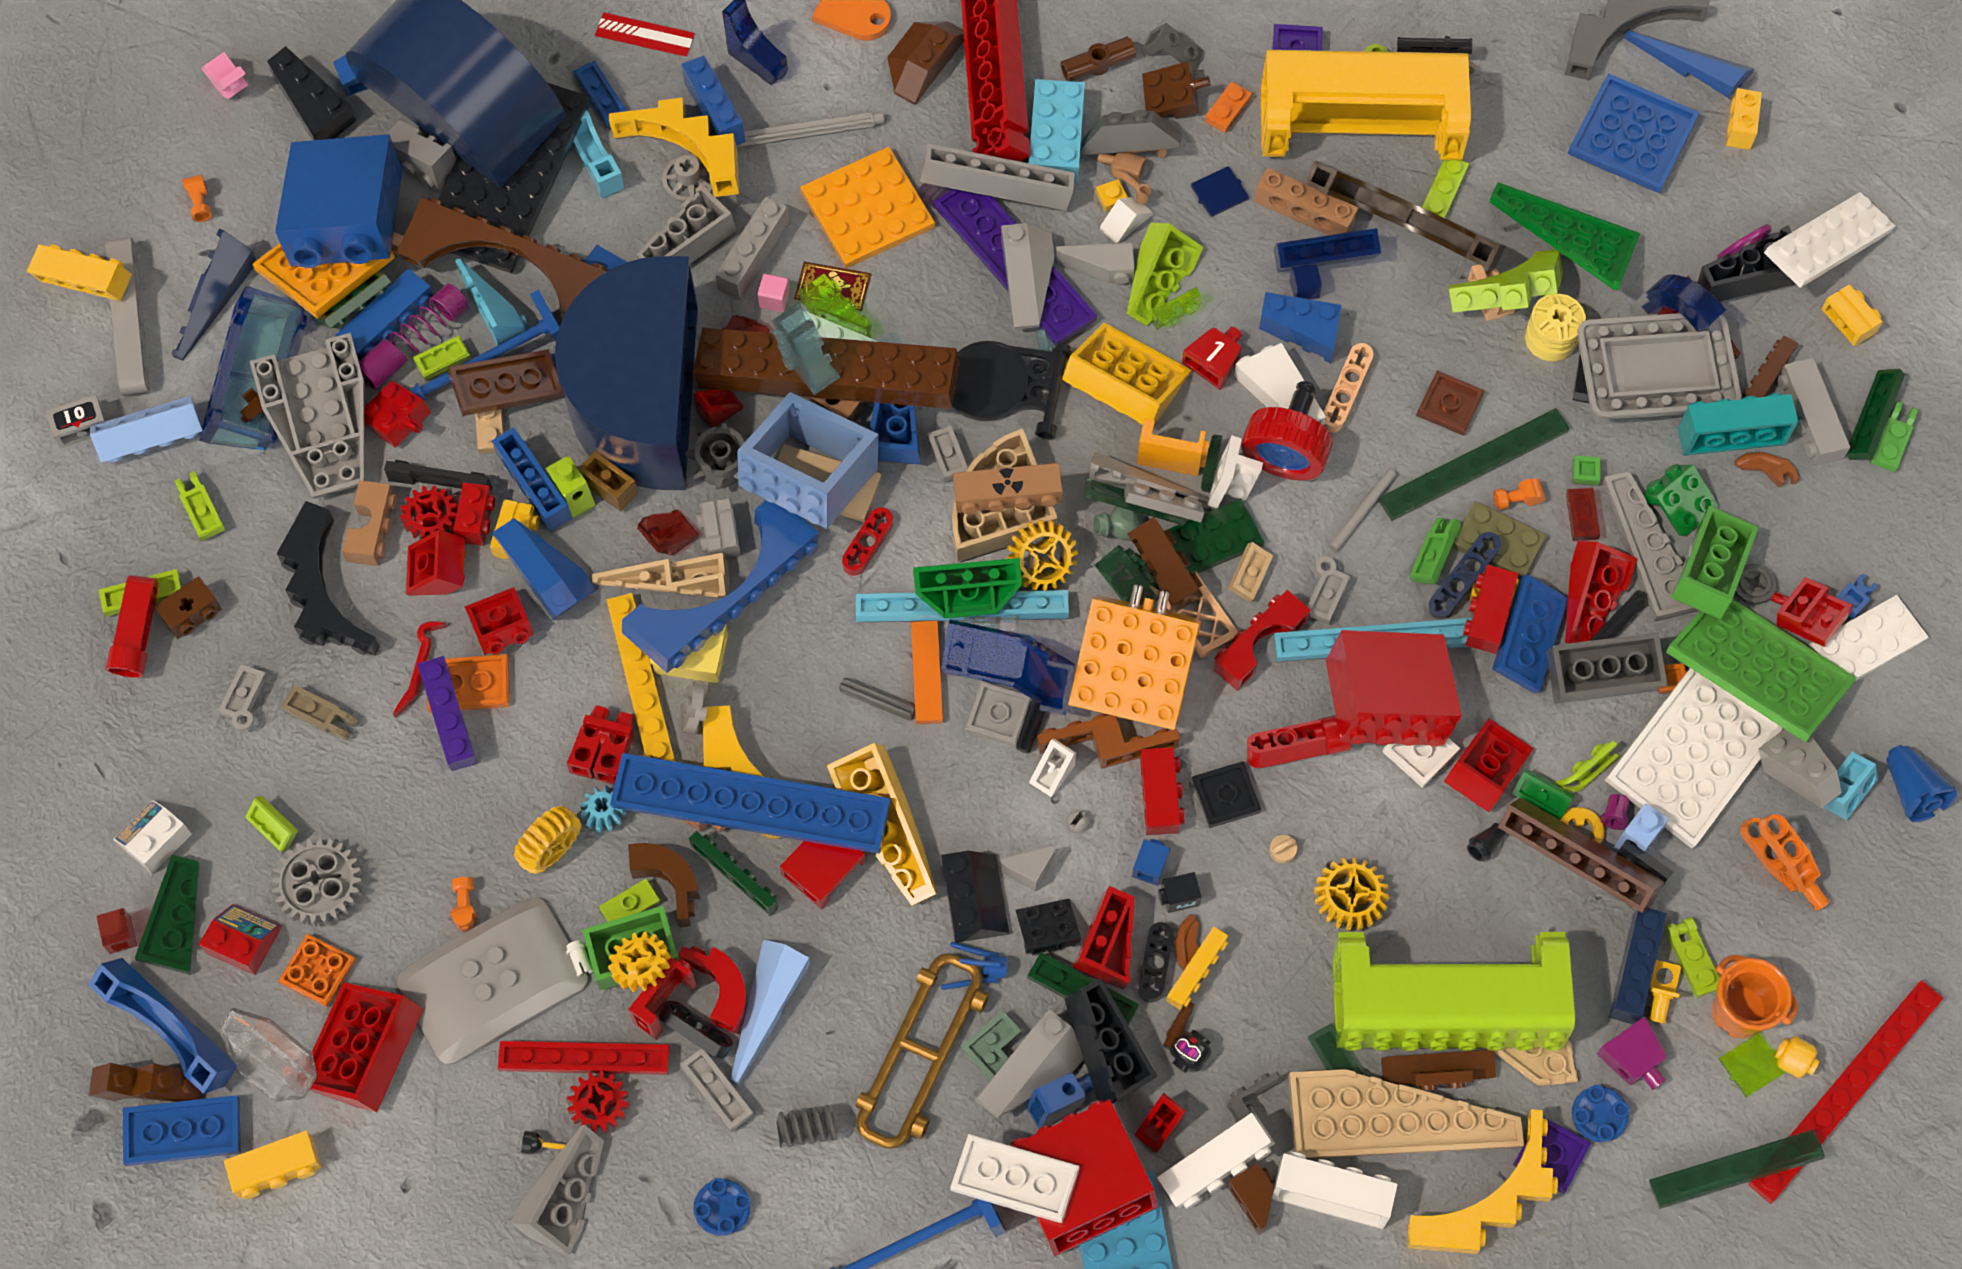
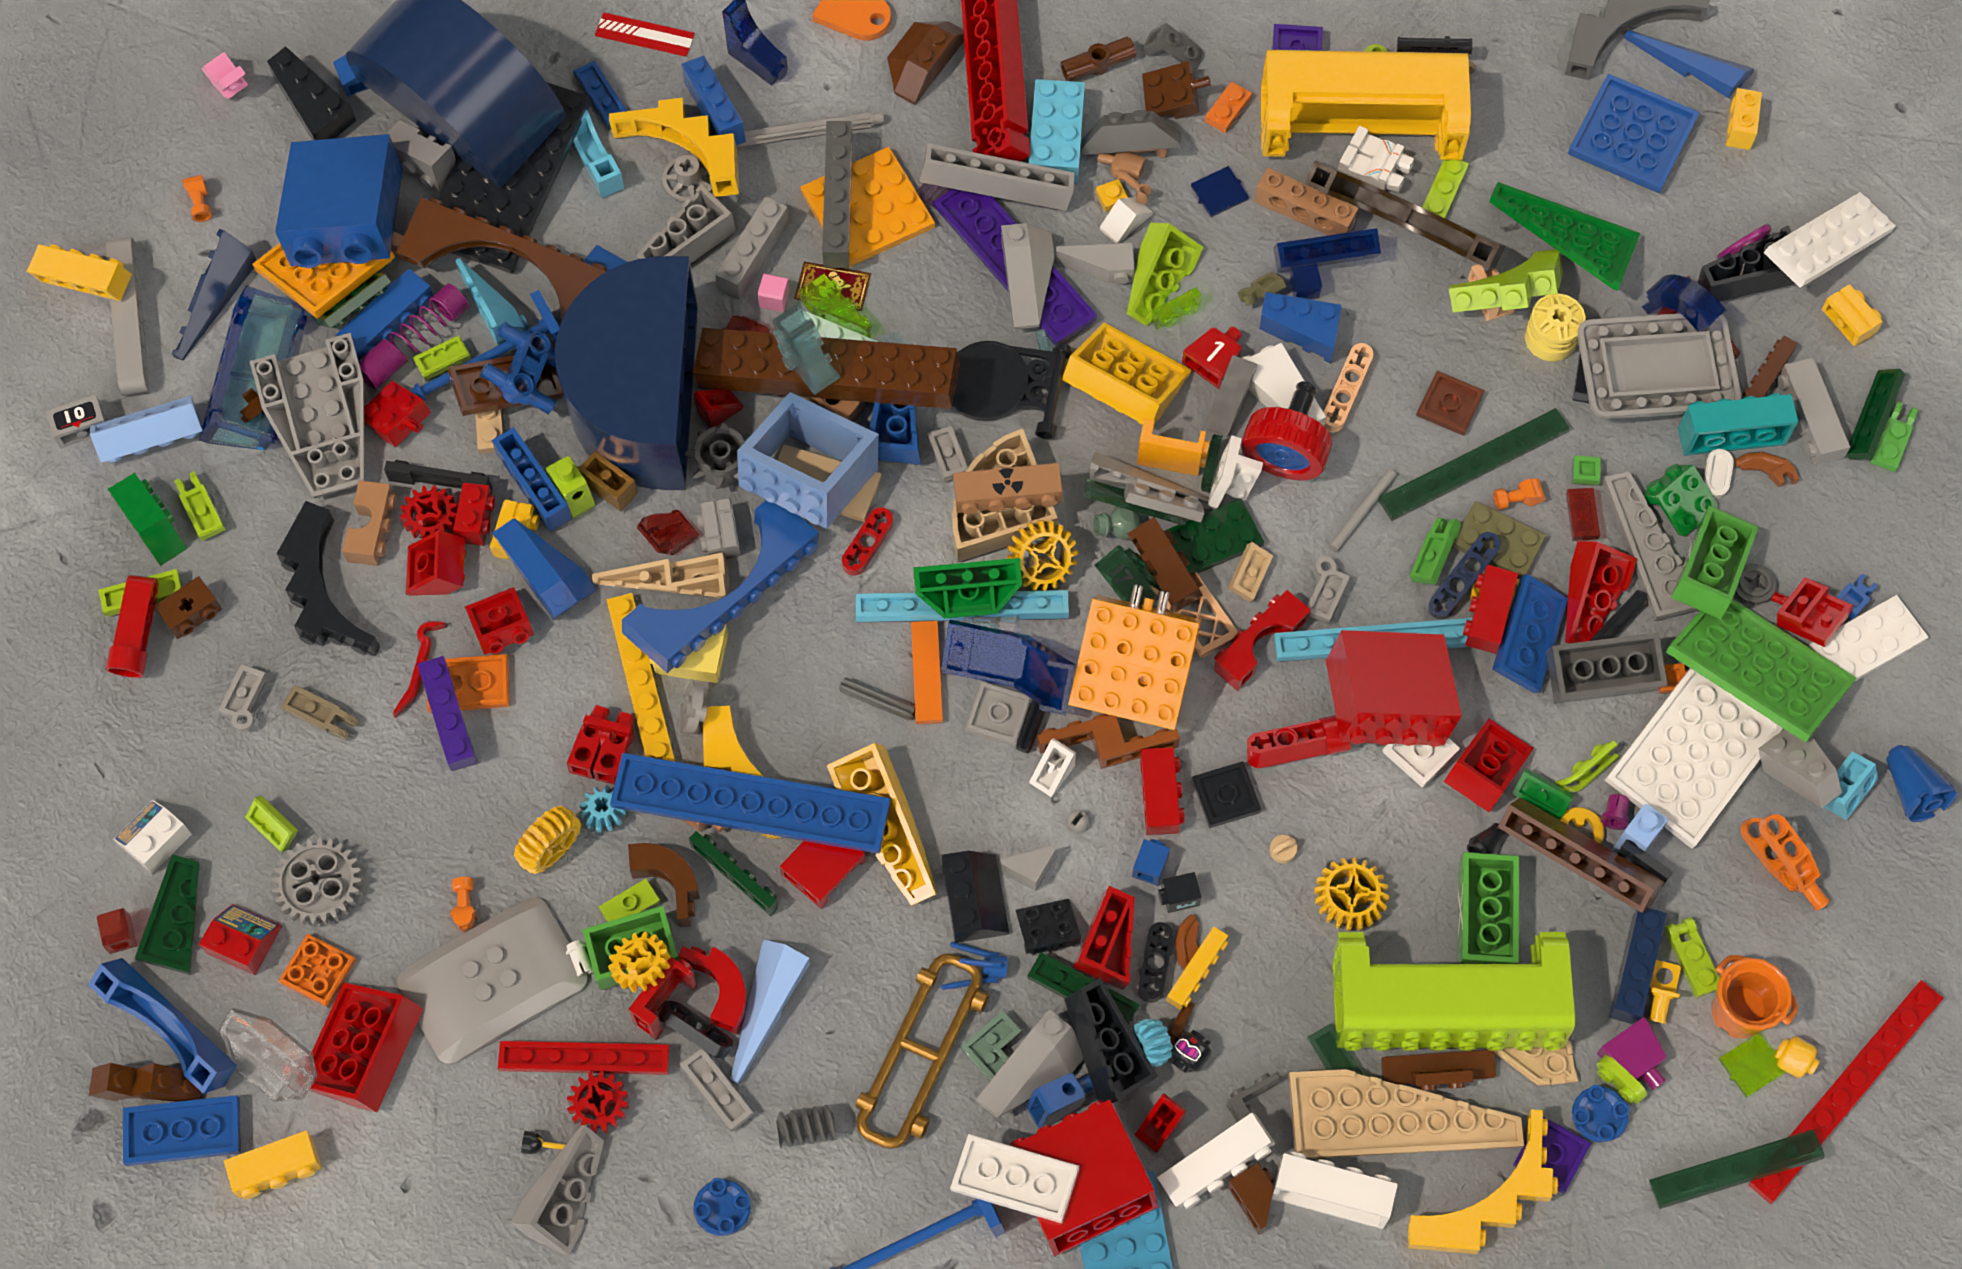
none -> green wedge [108,472,187,566]
none -> blue piece [480,322,556,414]
none -> dark grey brick [822,121,853,268]
none -> medium azure gear [1131,1018,1173,1067]
none -> dark grey tile [1204,355,1258,437]
none -> olive plate [1237,271,1286,306]
none -> white hips [1338,126,1414,192]
none -> bright green brick [1458,852,1519,964]
none -> lime plate [1596,1055,1647,1104]
none -> white tile [1703,449,1734,499]

